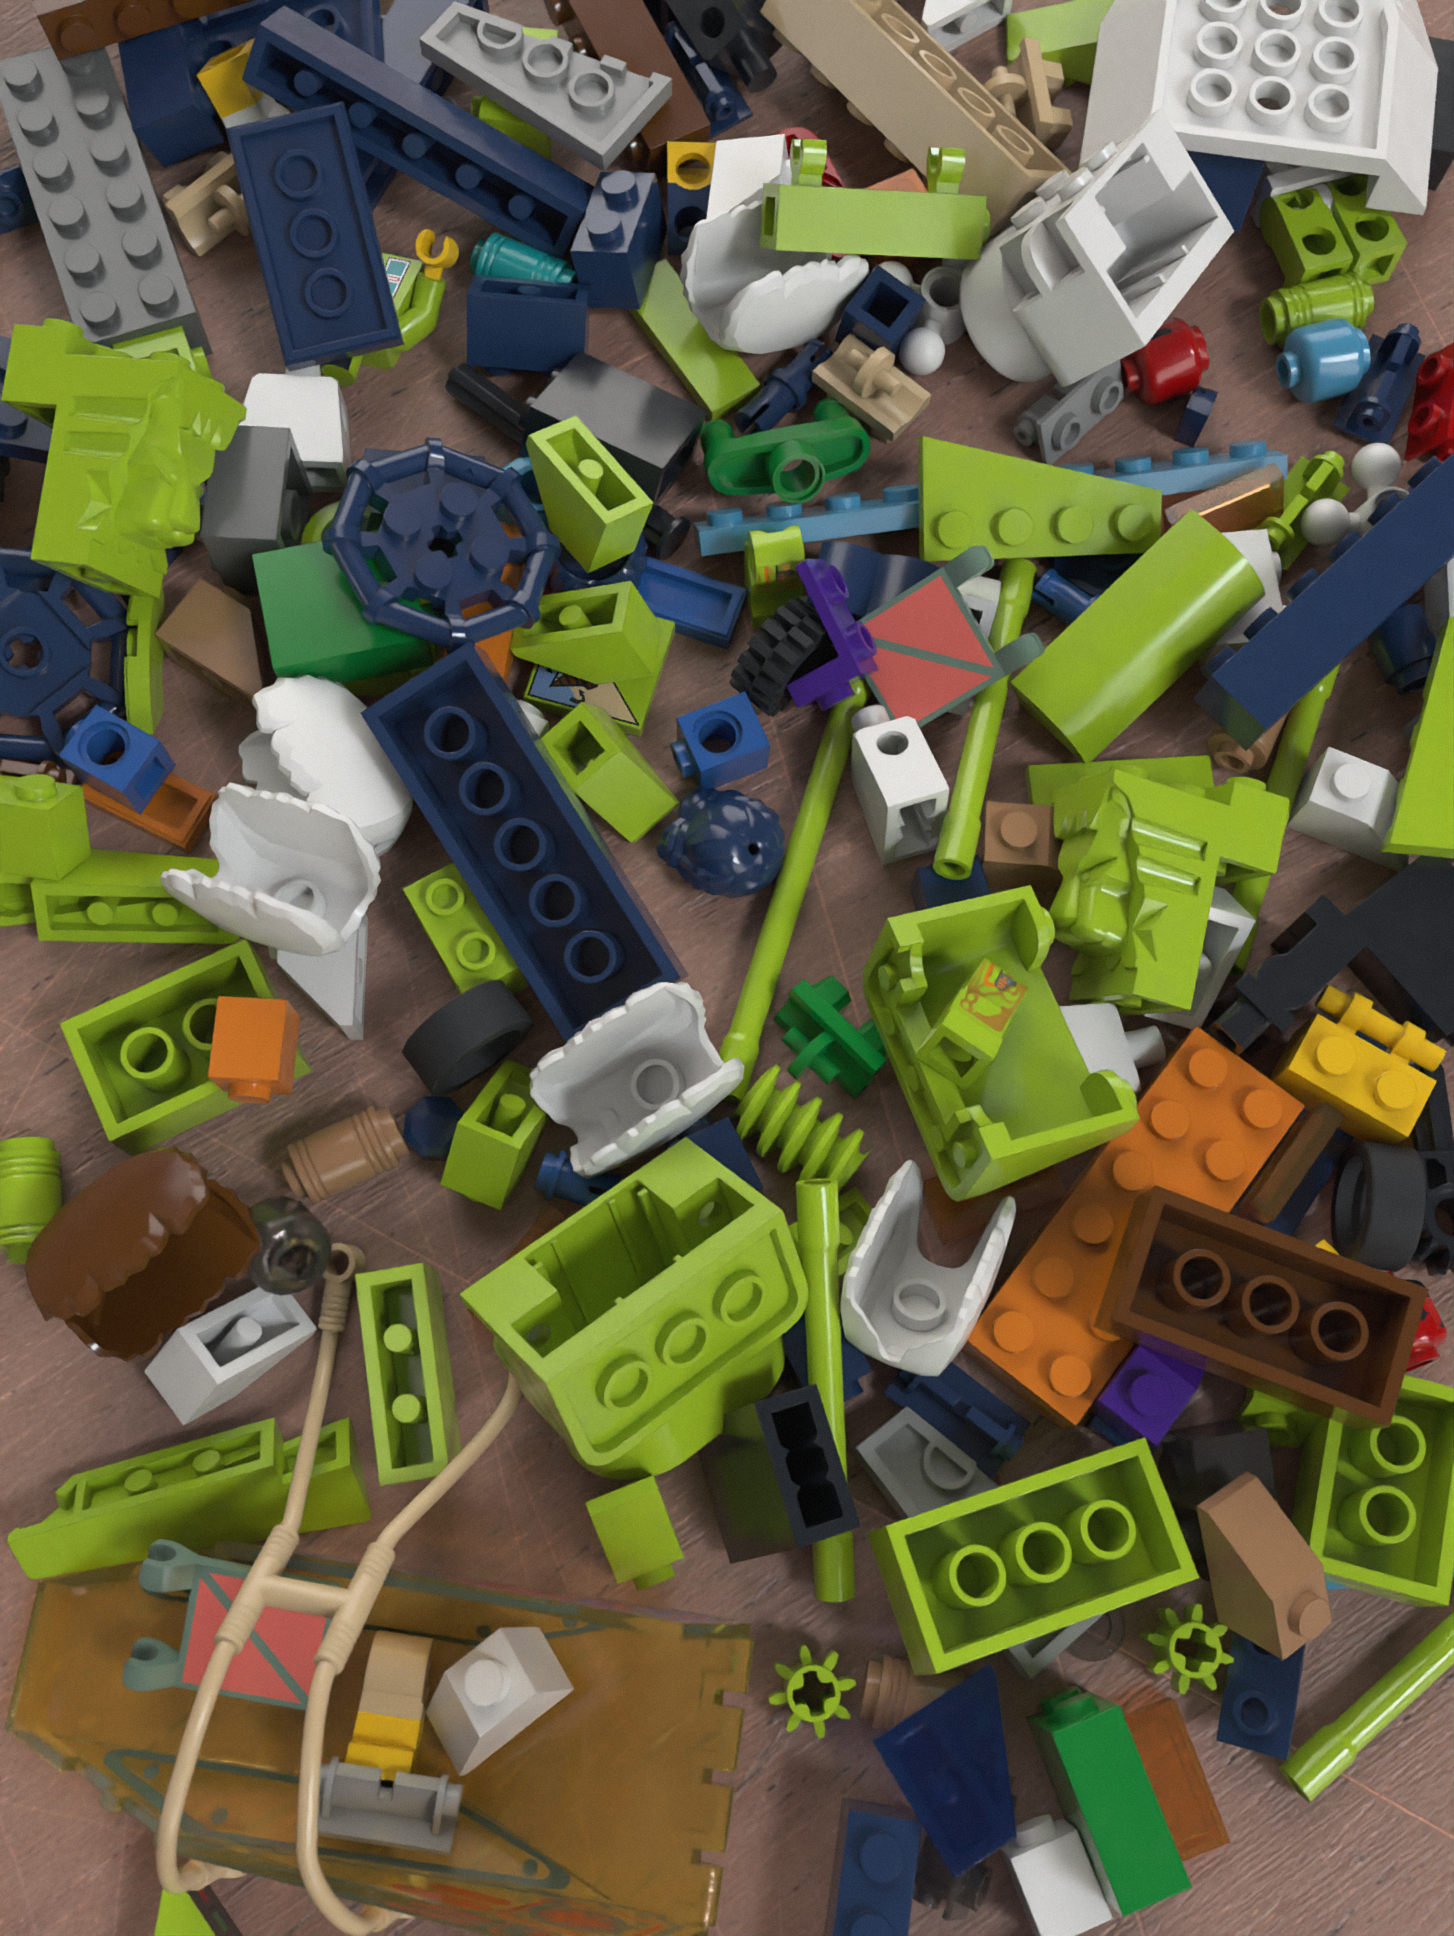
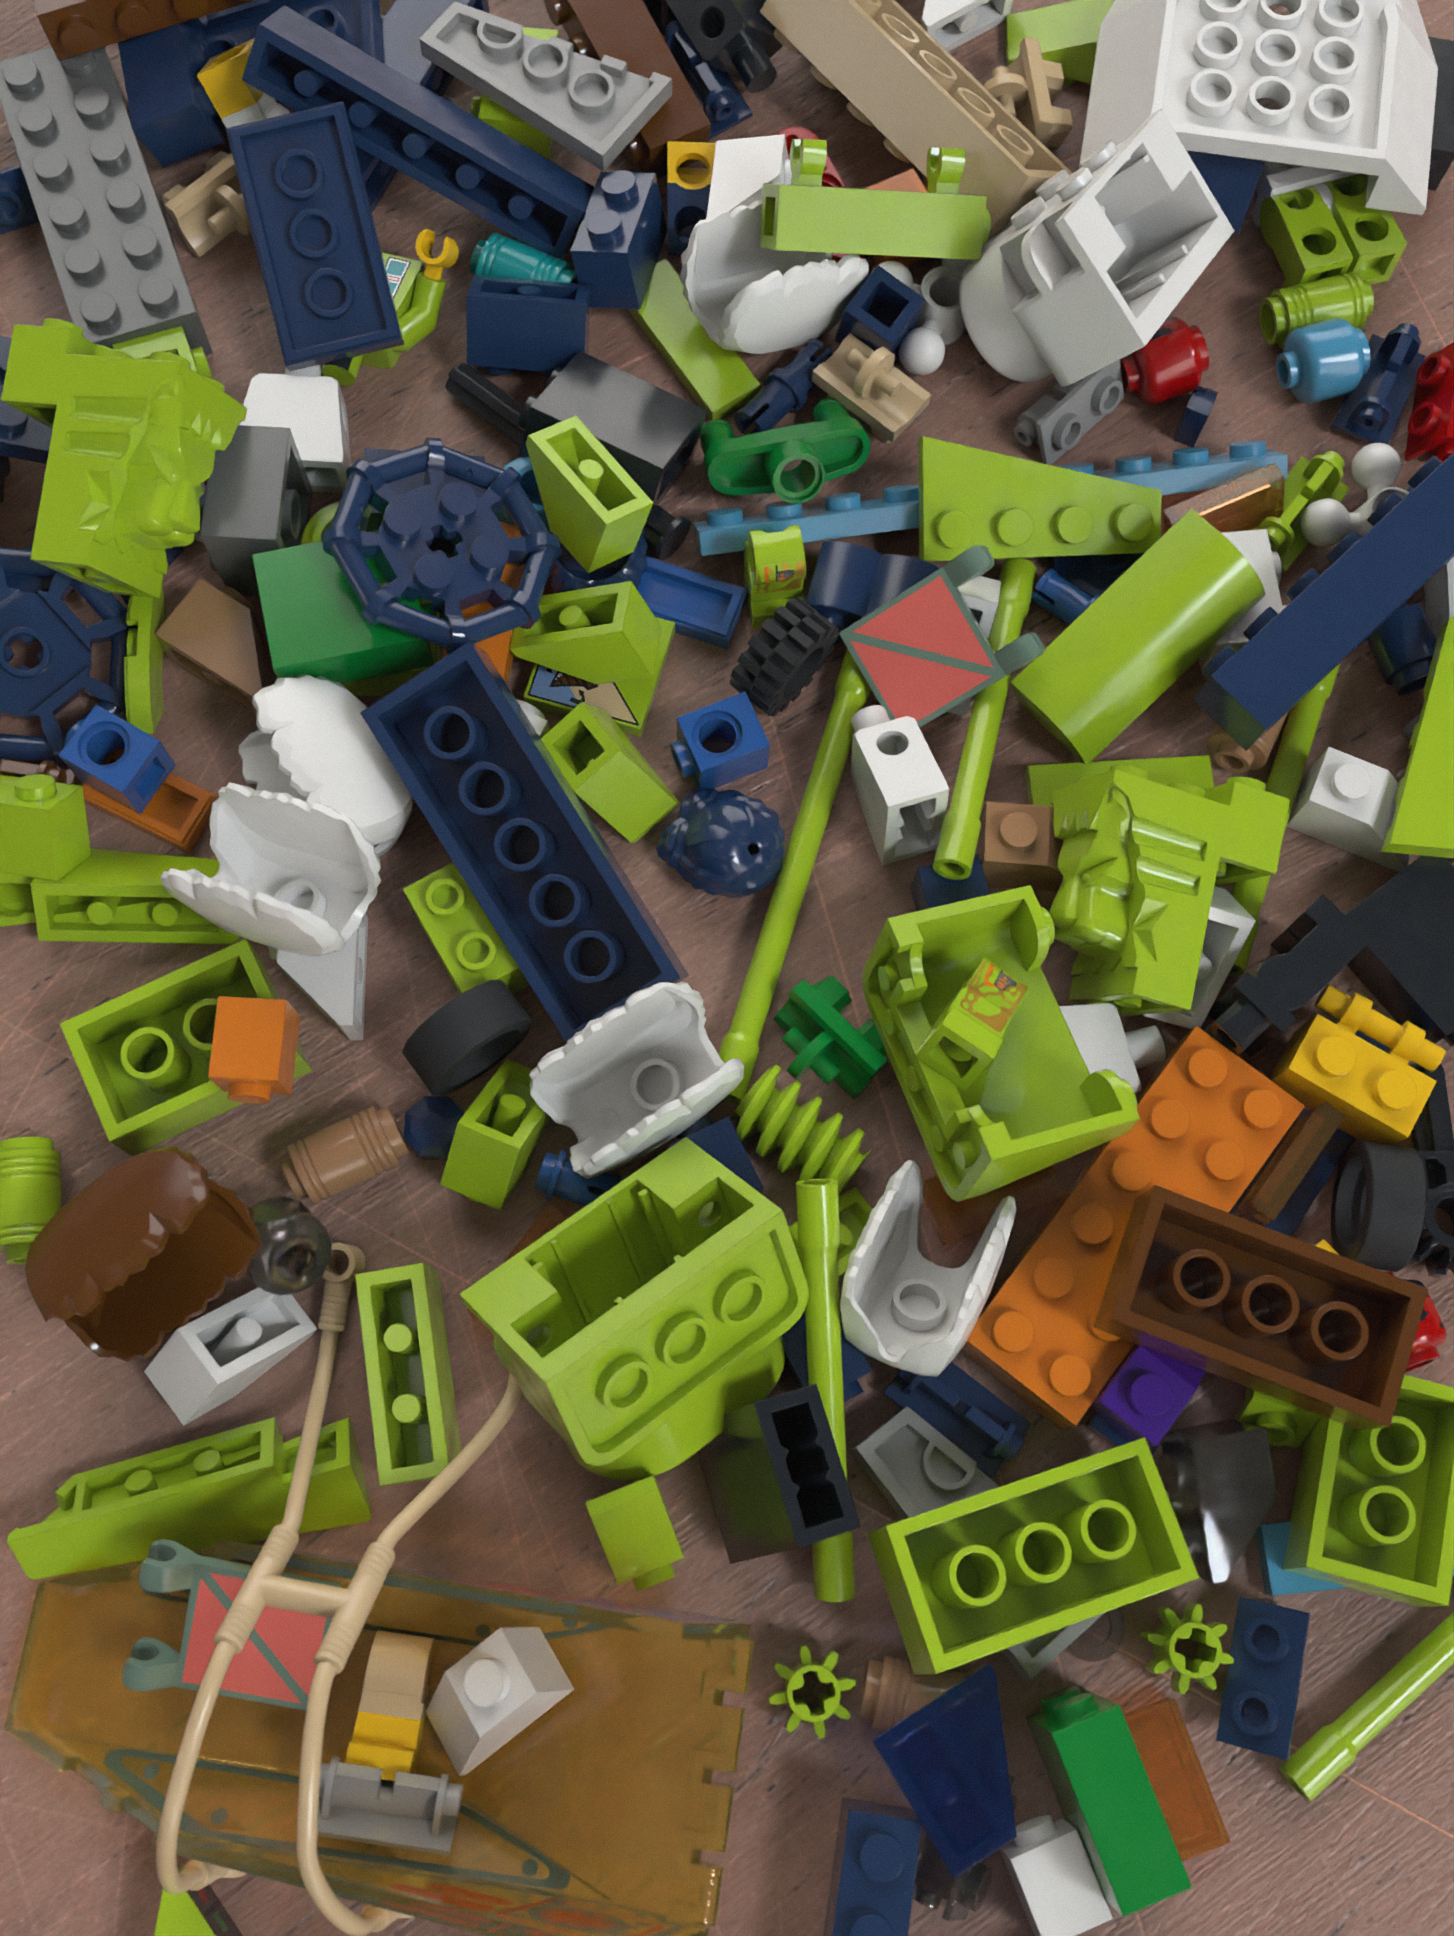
dark purple bracket [786,559,879,711] -> none
medium nougat slope [1197,1471,1332,1660] -> none

